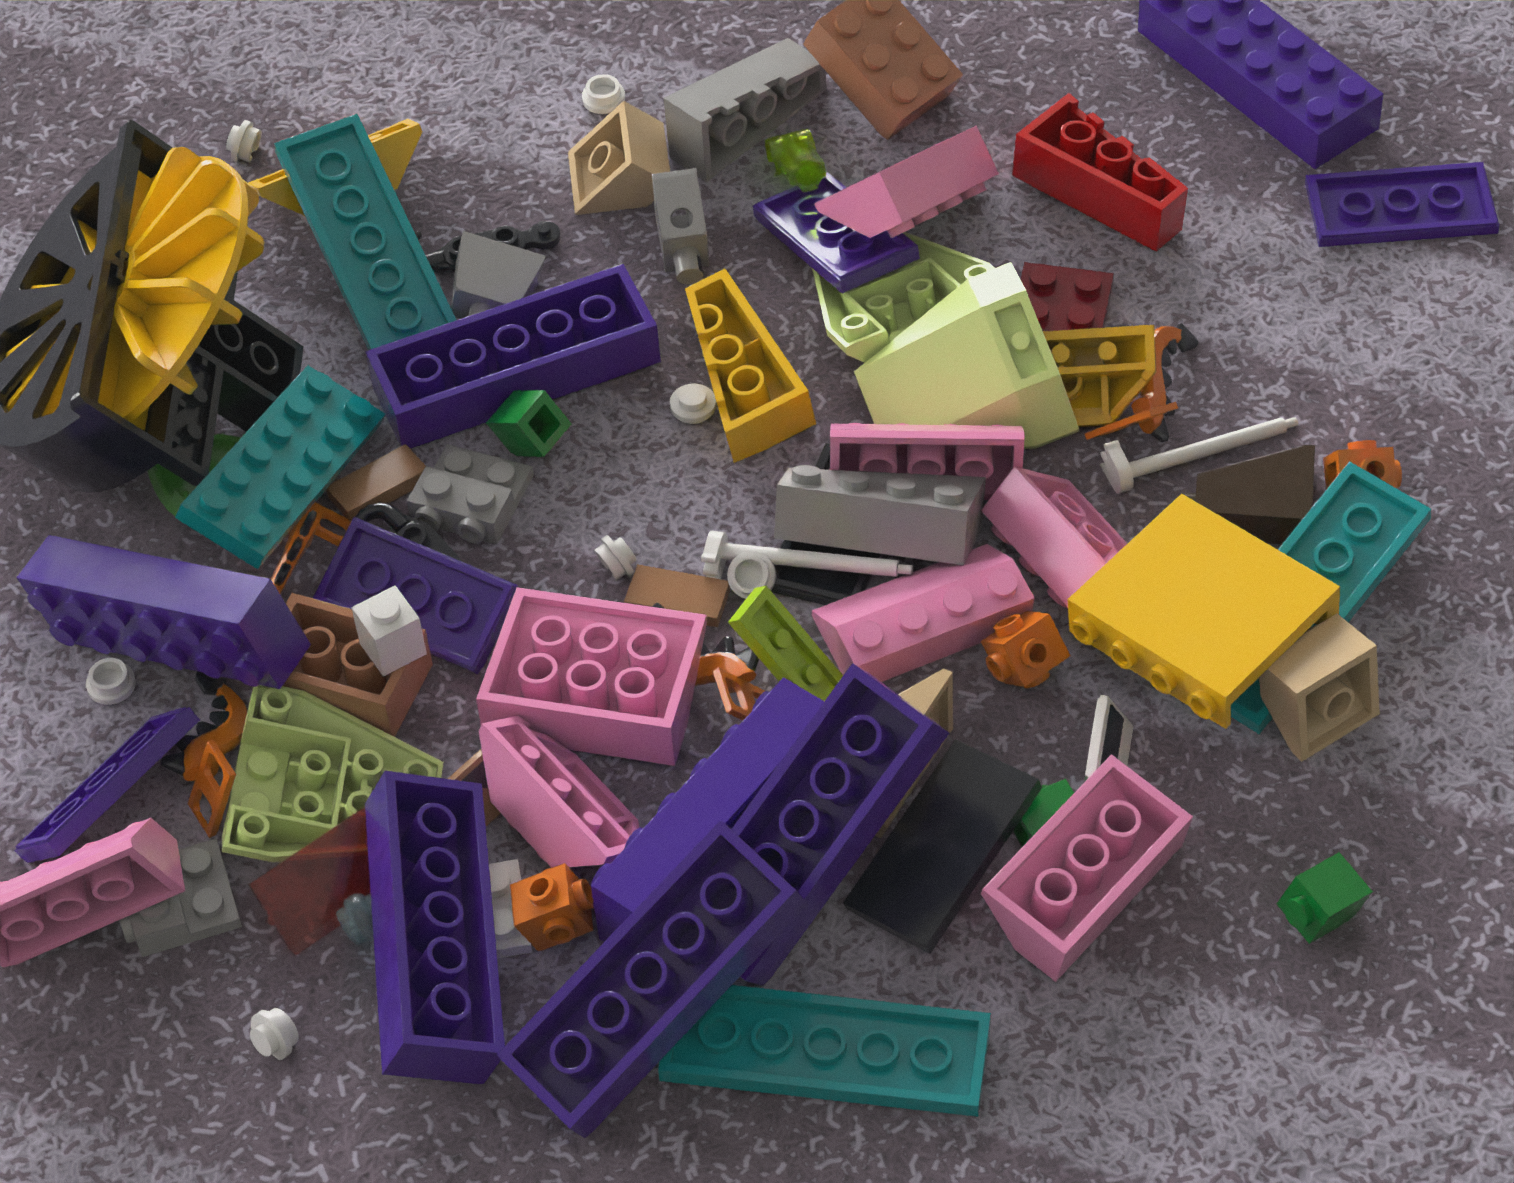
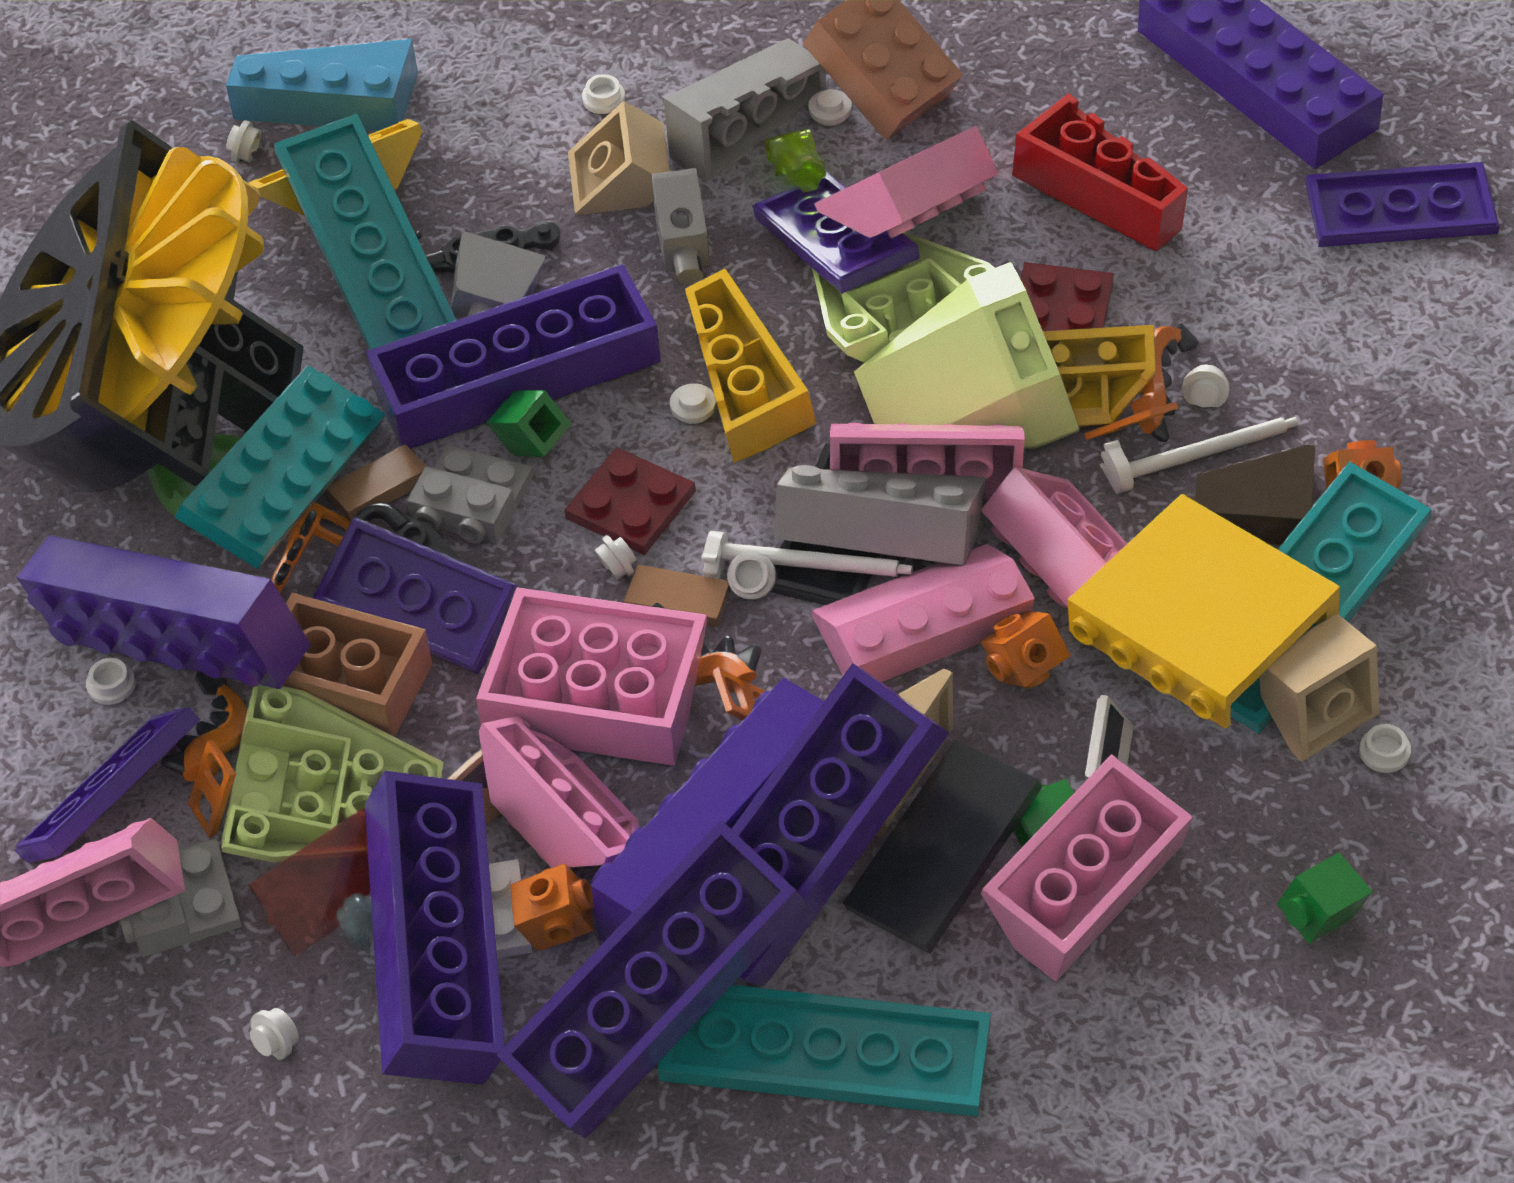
white brick [351,585,427,677] -> none
lime plate [728,585,843,701] -> none
none -> dark azure wedge [226,39,418,131]
none -> dark red plate [564,447,696,555]
none -> white plate [808,89,852,126]
none -> white plate [1182,365,1229,407]
none -> white plate [1359,724,1411,773]

